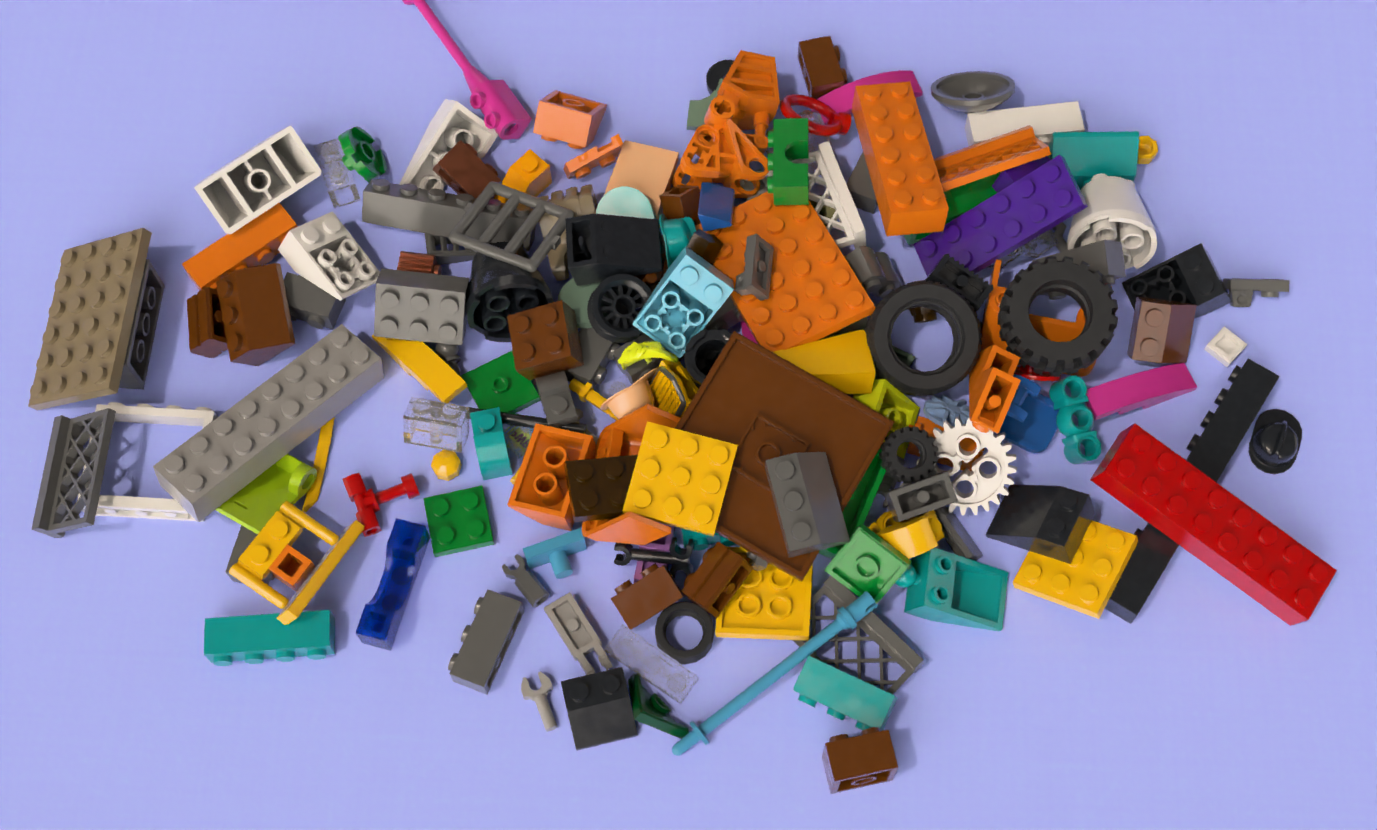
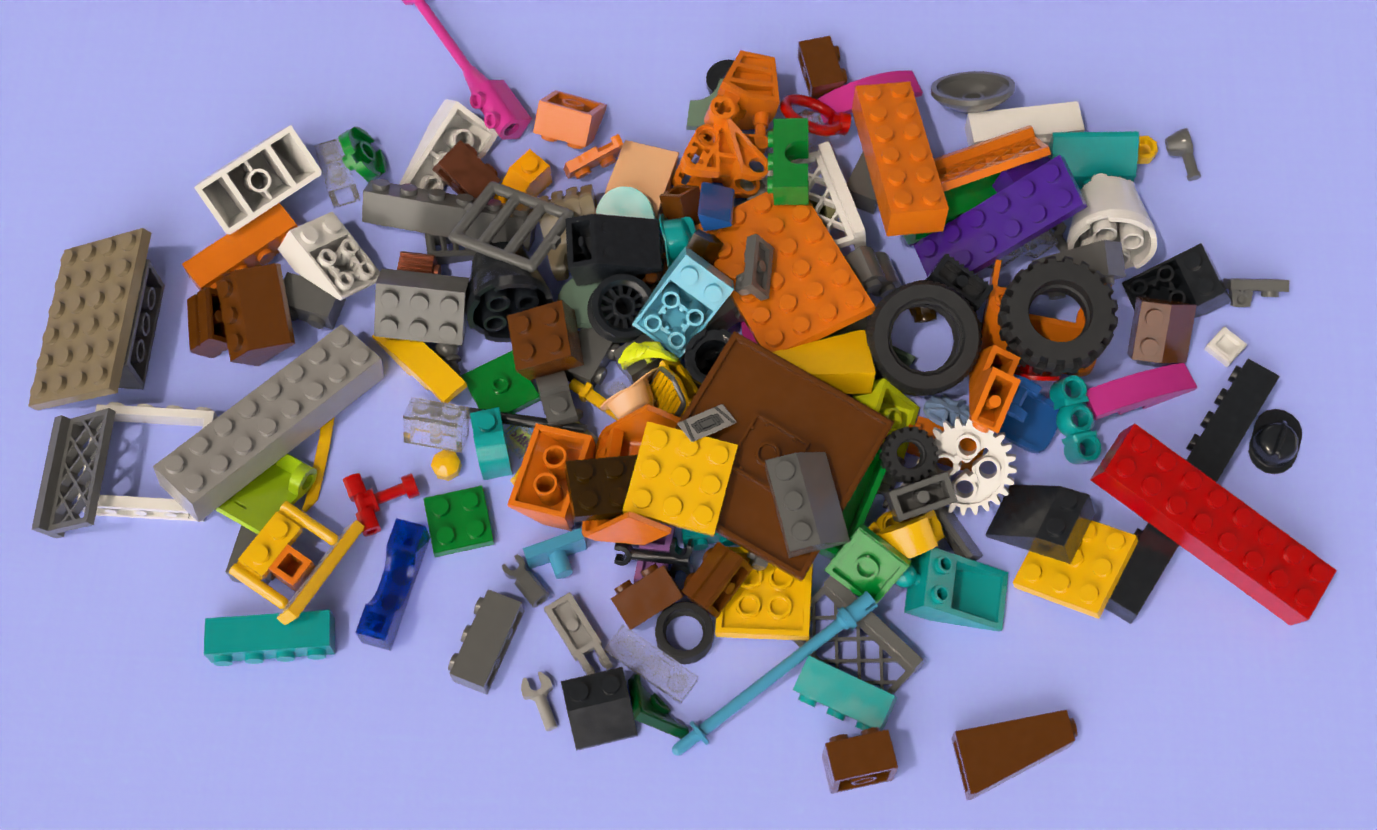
none -> sticker [678,404,736,442]
none -> reddish brown slope [951,709,1078,800]
none -> dark grey bar [1165,128,1201,181]

